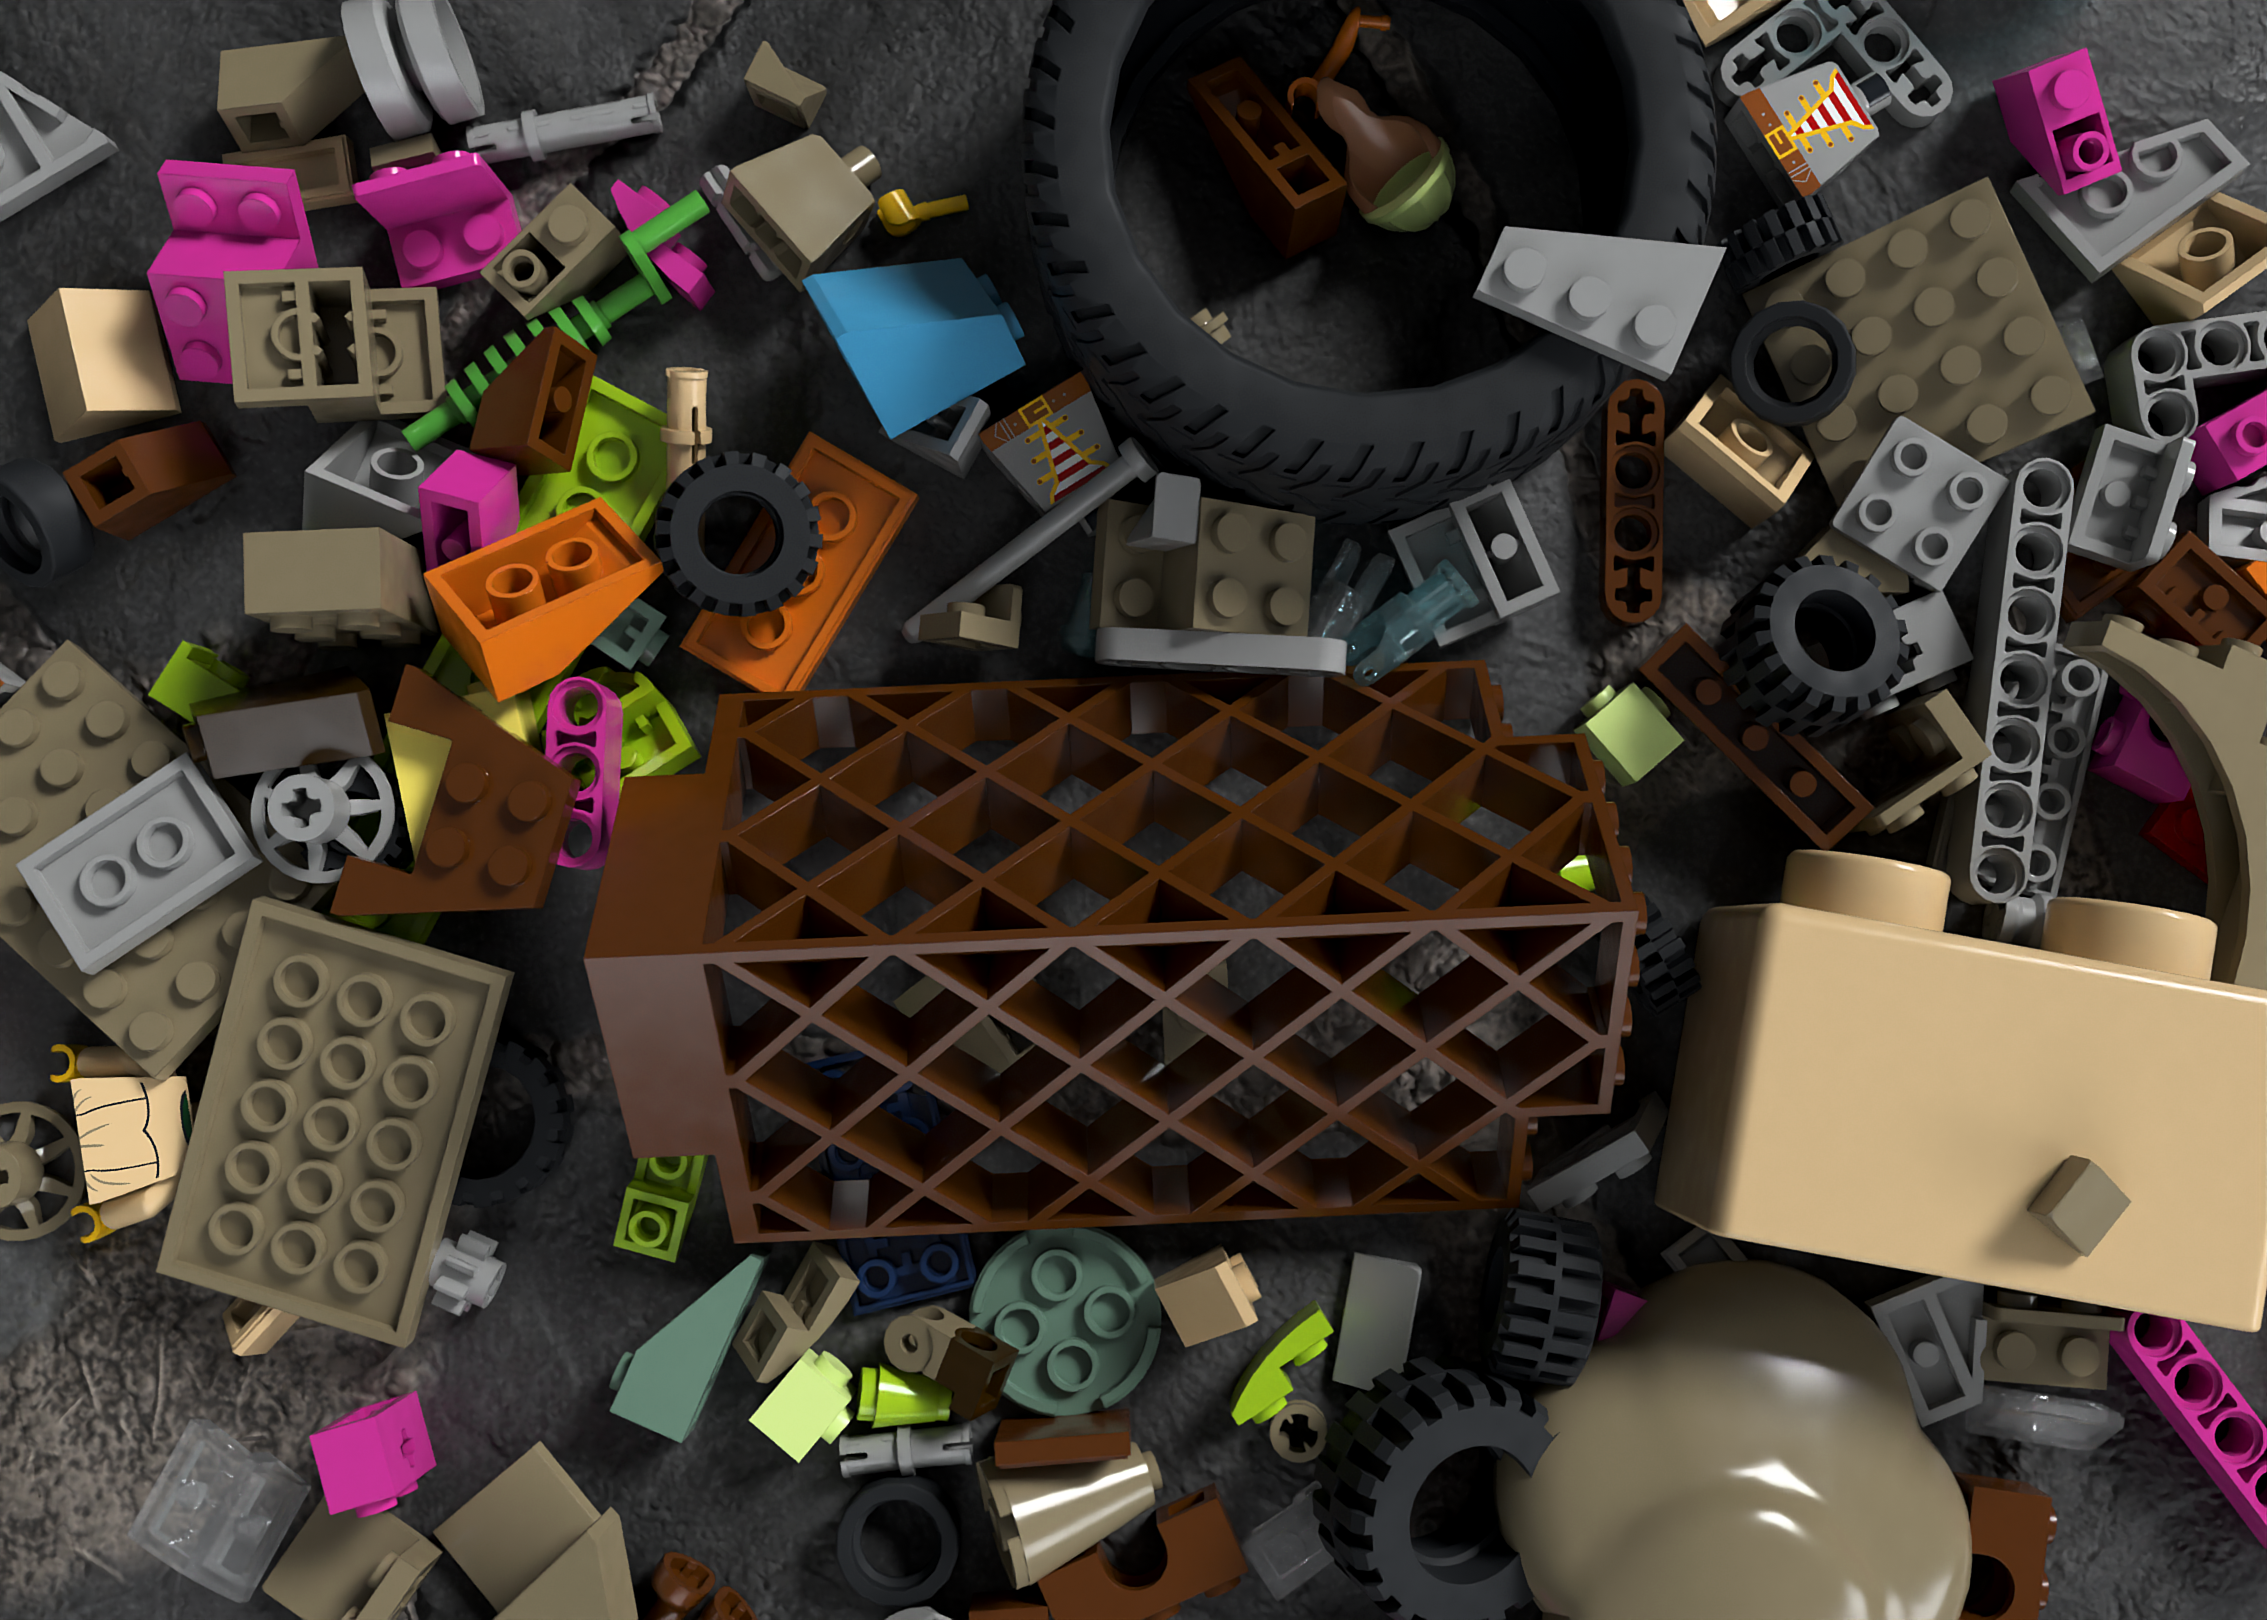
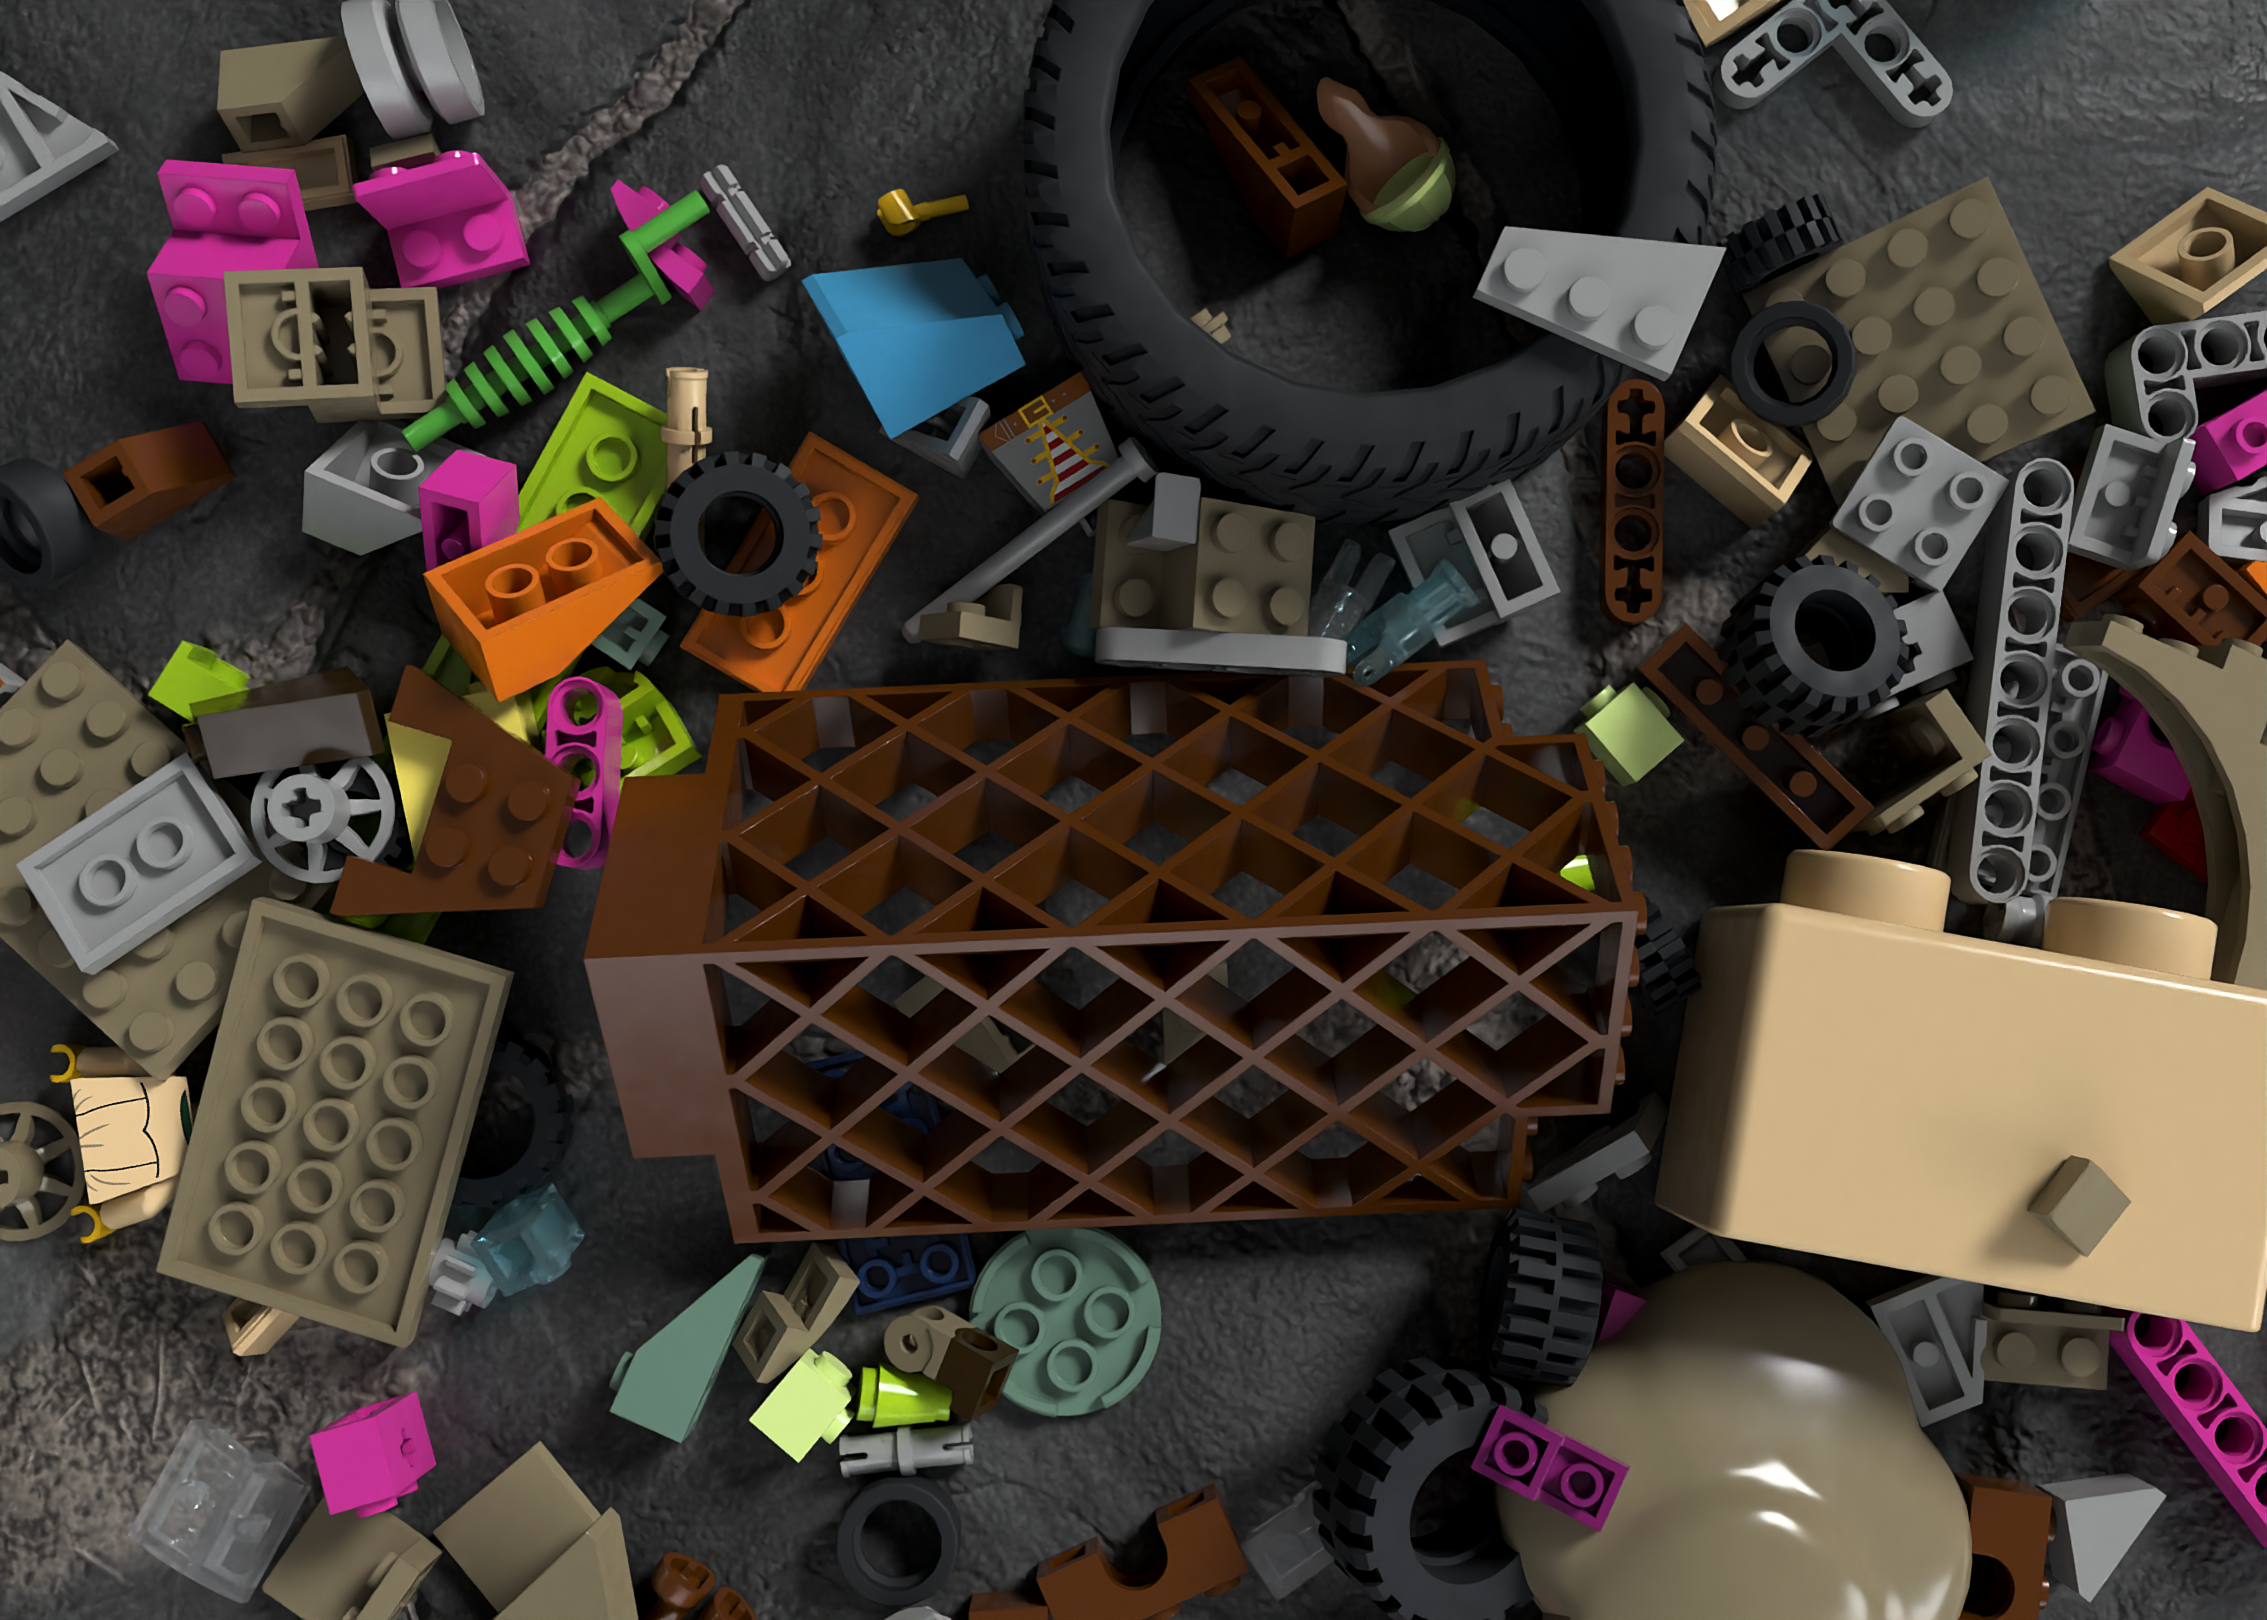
tan slope [27,288,182,443] -> none
dark tan brick [243,527,442,651] -> none
light grey pin [466,92,663,164] -> none
reddish brown slope [469,326,598,476] -> none
dark tan slope [479,183,628,320] -> none
lime slope [613,1155,709,1263] -> none
dark tan torso [721,134,882,293] -> none
dark tan slope [744,41,827,129] -> none
dark tan cone [975,1442,1163,1590] -> none
reddish brown tile [994,1408,1131,1469] -> none
tan slope [1154,1244,1262,1347] -> none
lime slope [1229,1300,1334,1426] -> none
dark tan bush [1270,1399,1327,1463] -> none
orange piece [1285,6,1391,119] -> none
light grey slope [1332,1252,1422,1391] -> none
torso [1724,61,1891,209] -> none
clear slope [1965,1384,2124,1451] -> none
dark pink slope [1992,47,2122,196] -> none
light grey wing [2010,118,2250,283] -> none
clear tile [2058,318,2104,385] -> none
none -> clear light blue brick [471,1183,586,1297]
none -> magenta slope [1471,1404,1631,1533]
none -> light grey slope [2038,1473,2166,1602]

